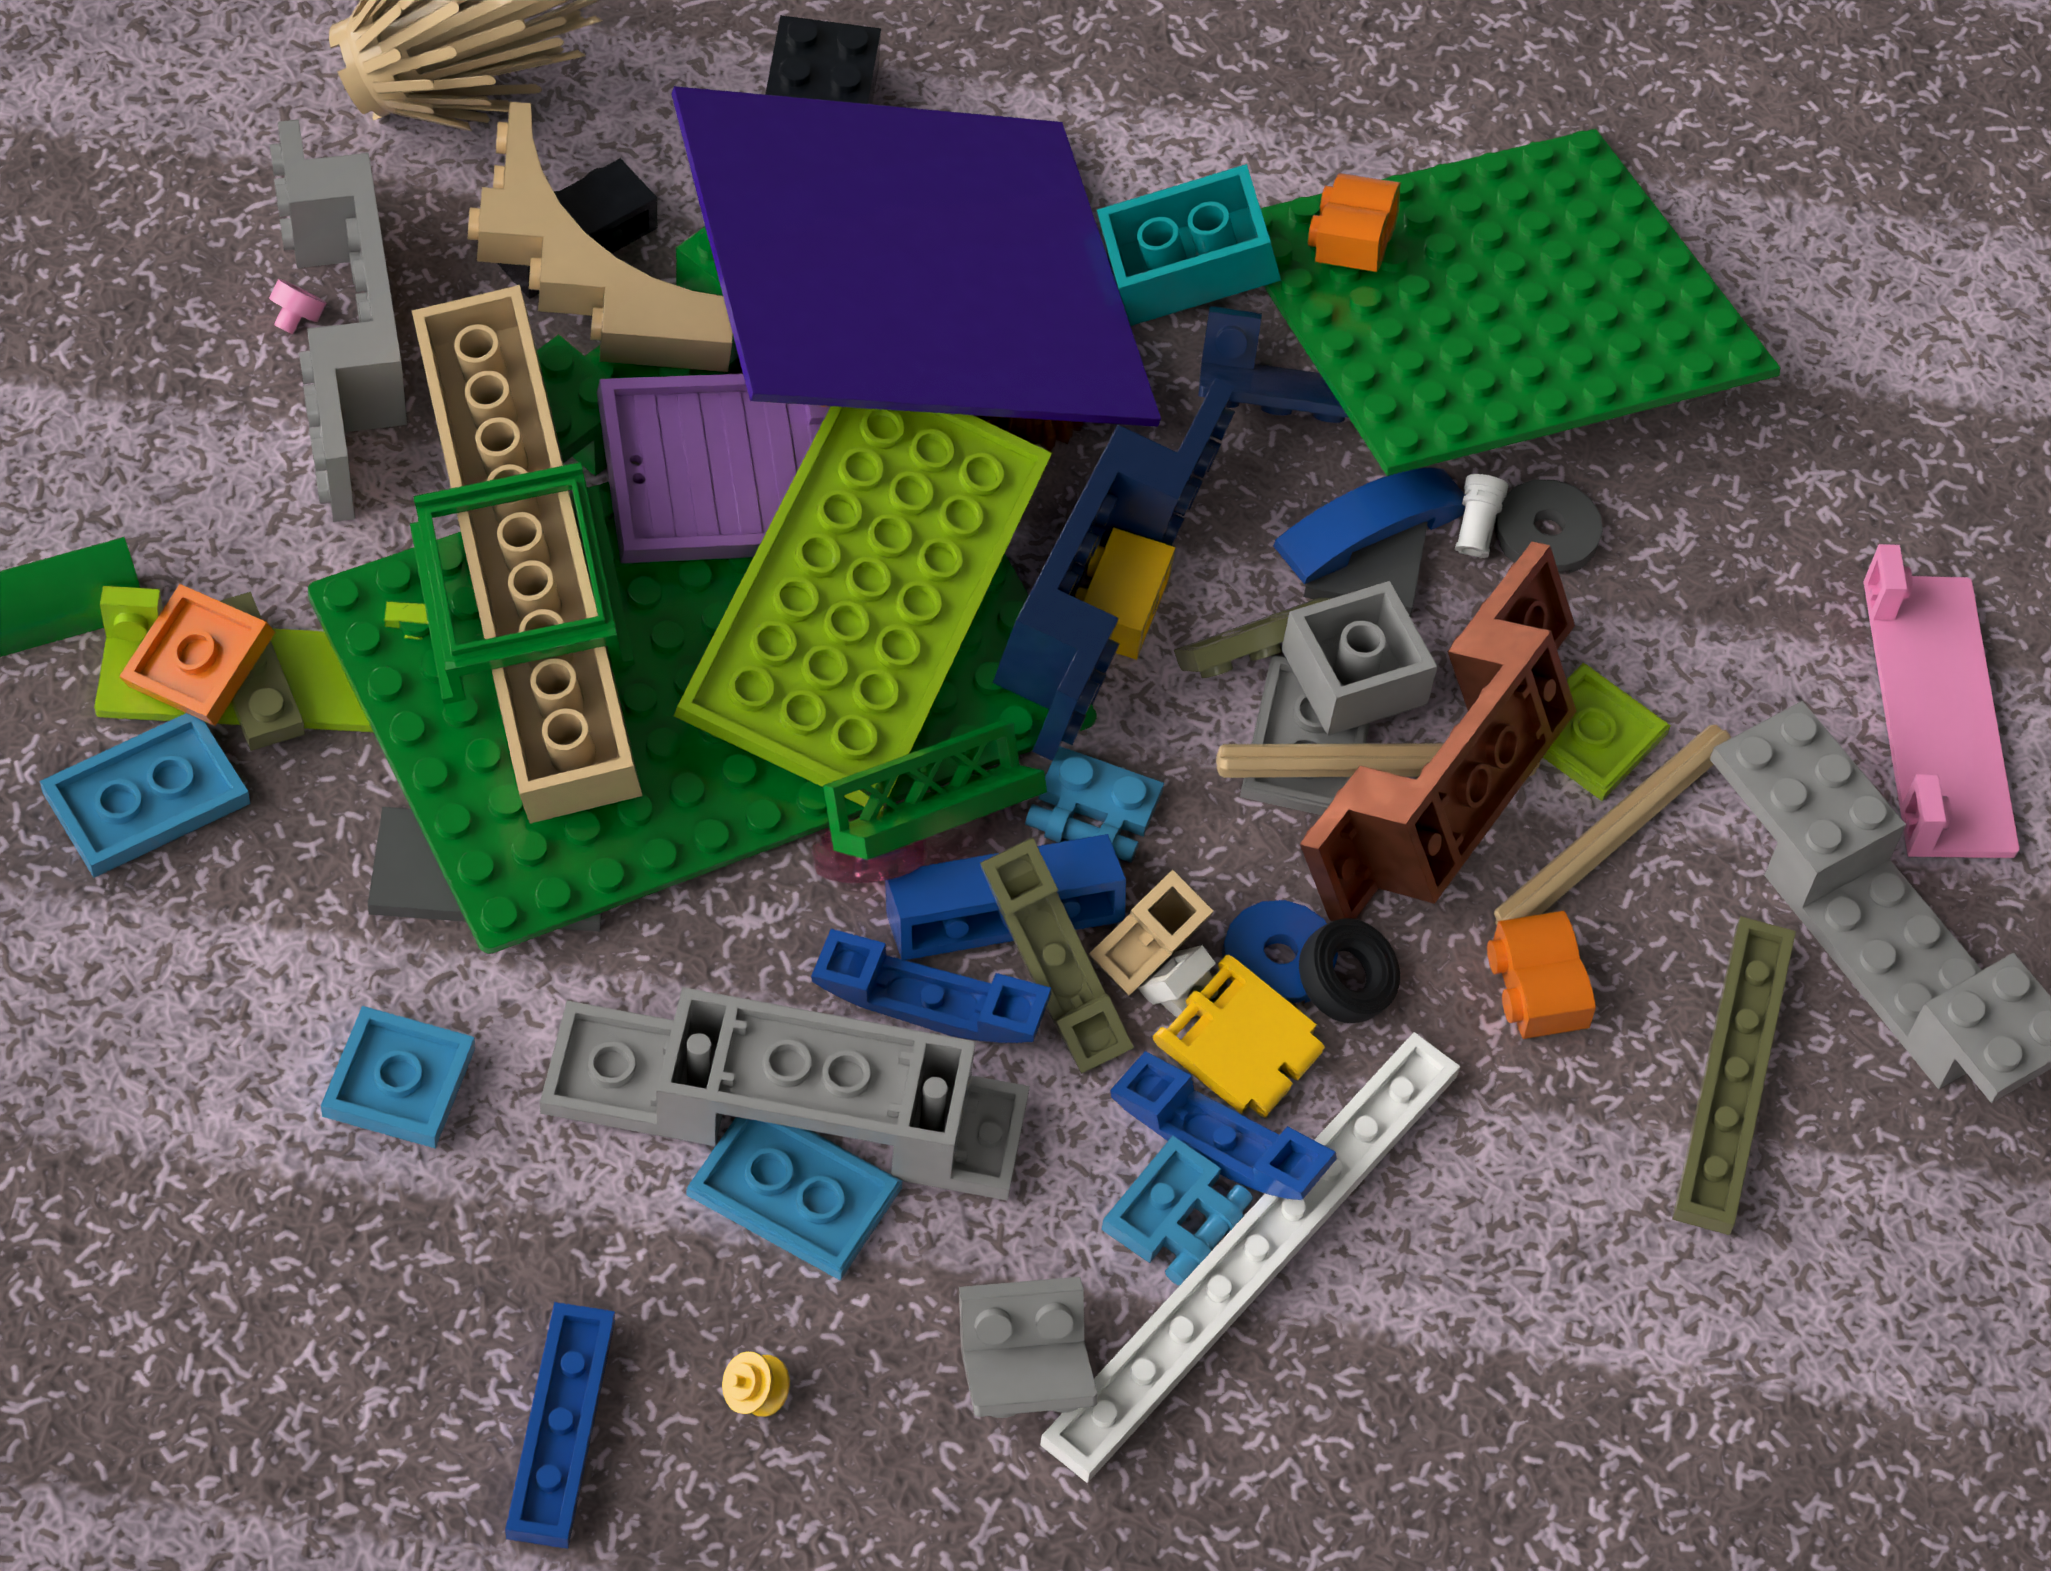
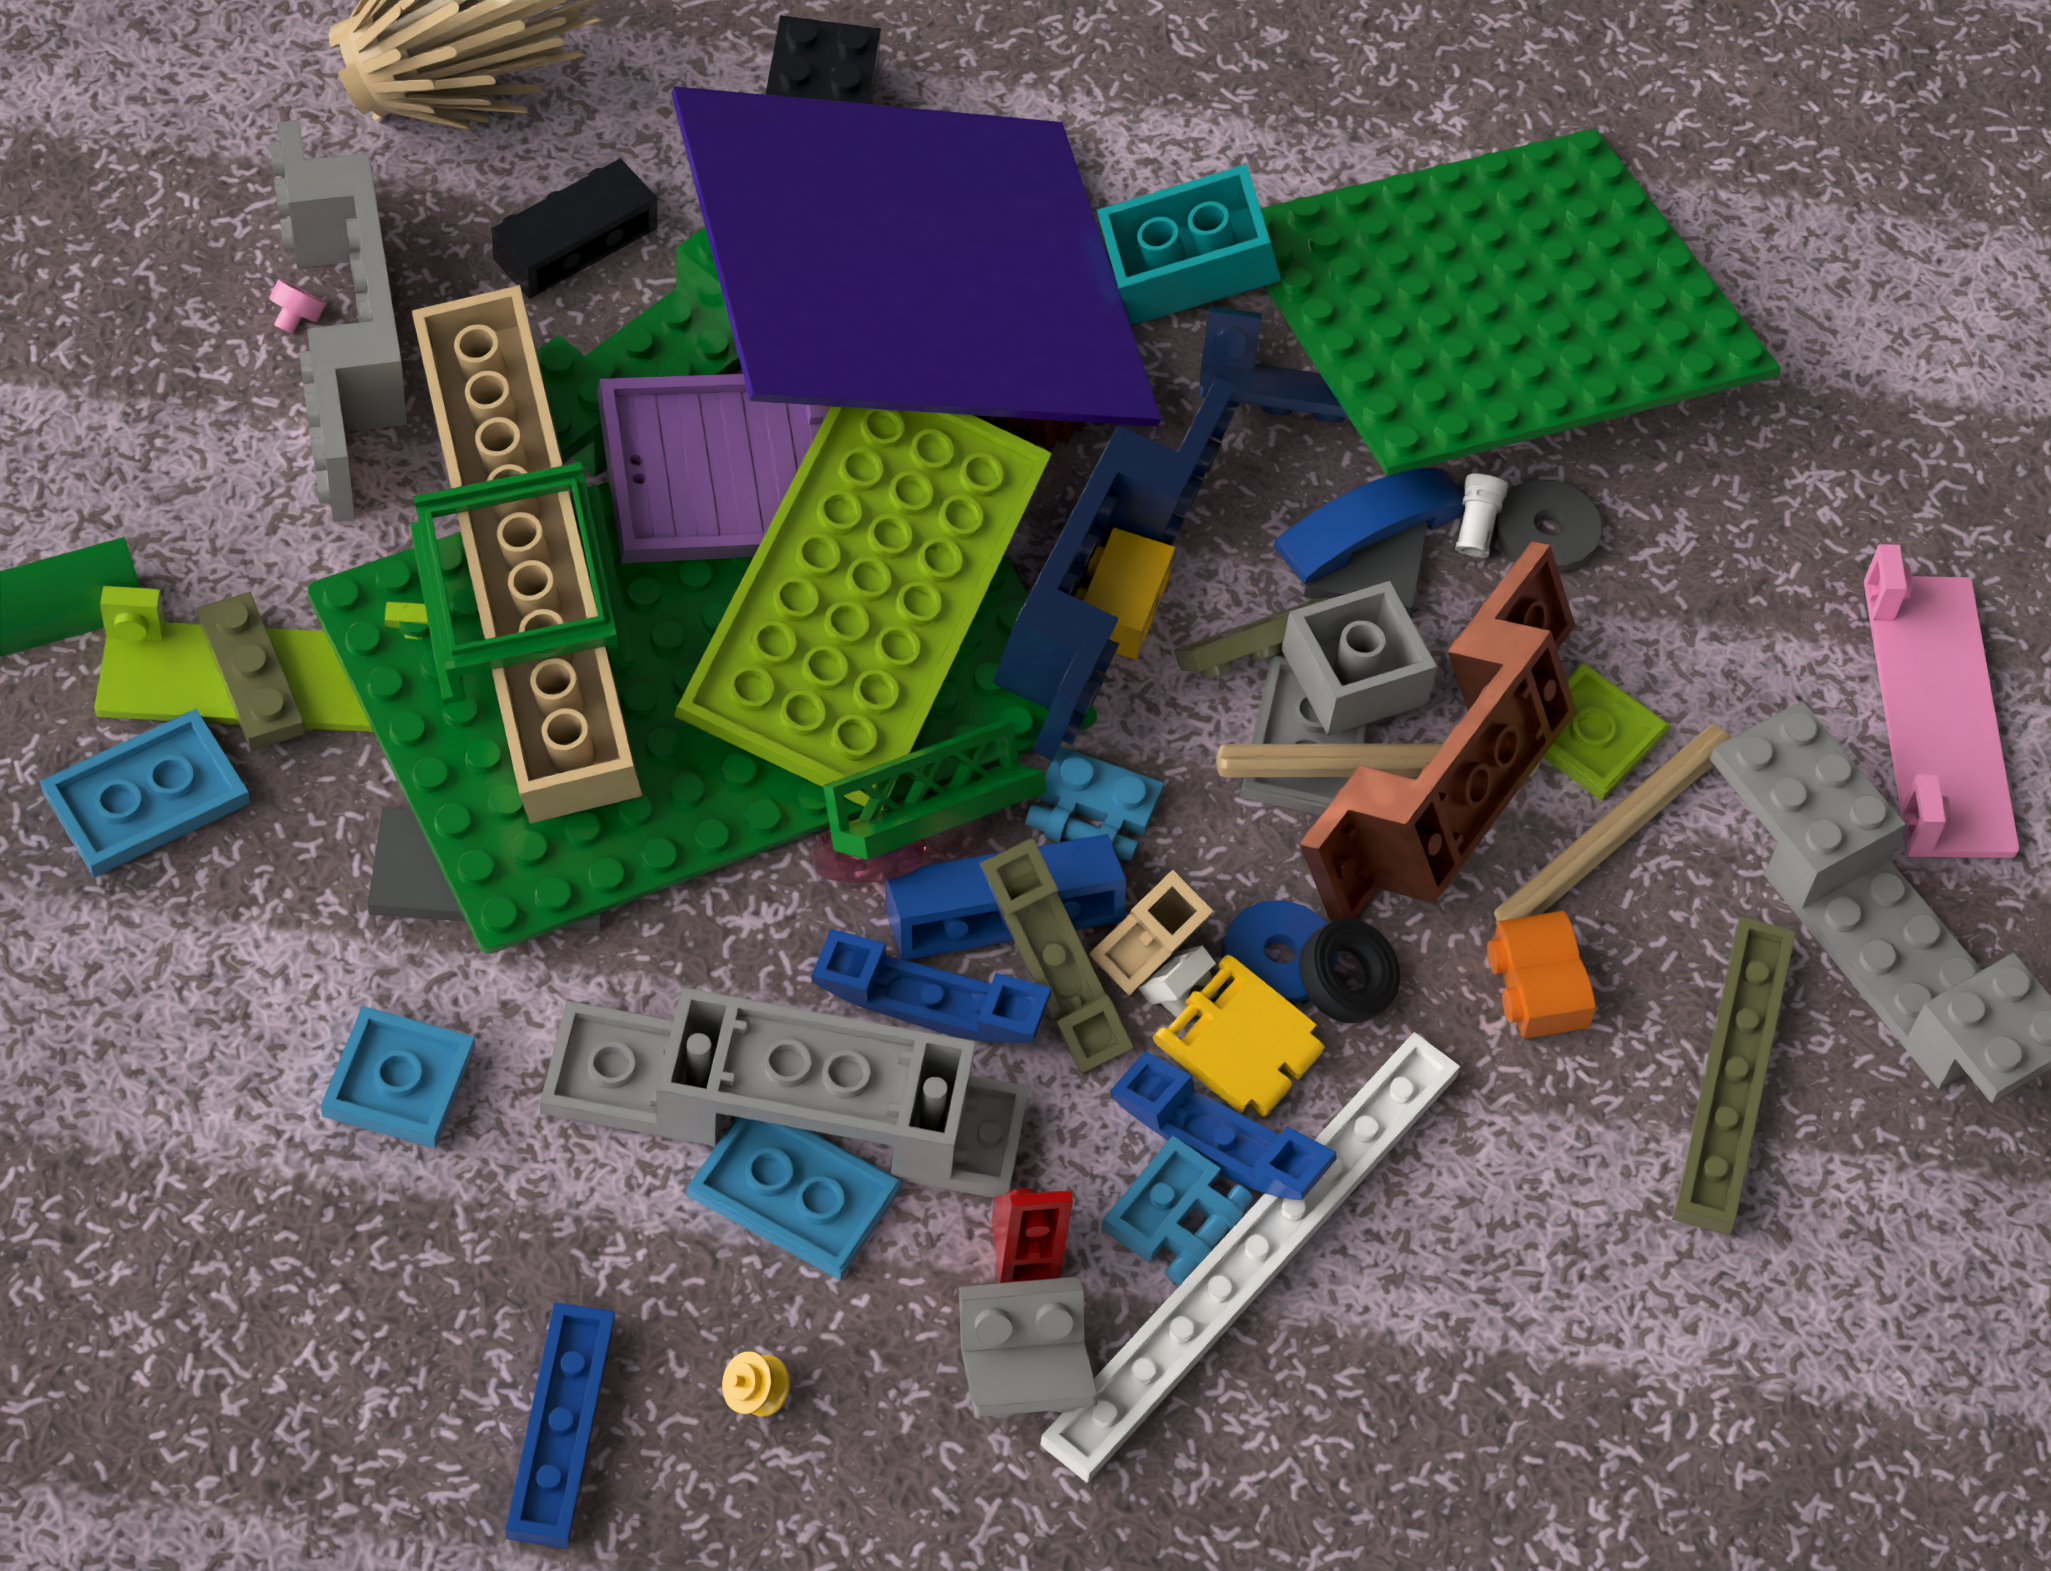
orange tile [119,584,275,726] -> none
tan arch [468,101,733,372] -> none
orange brick [1308,173,1401,272] -> none
none -> red slope [991,1188,1073,1283]

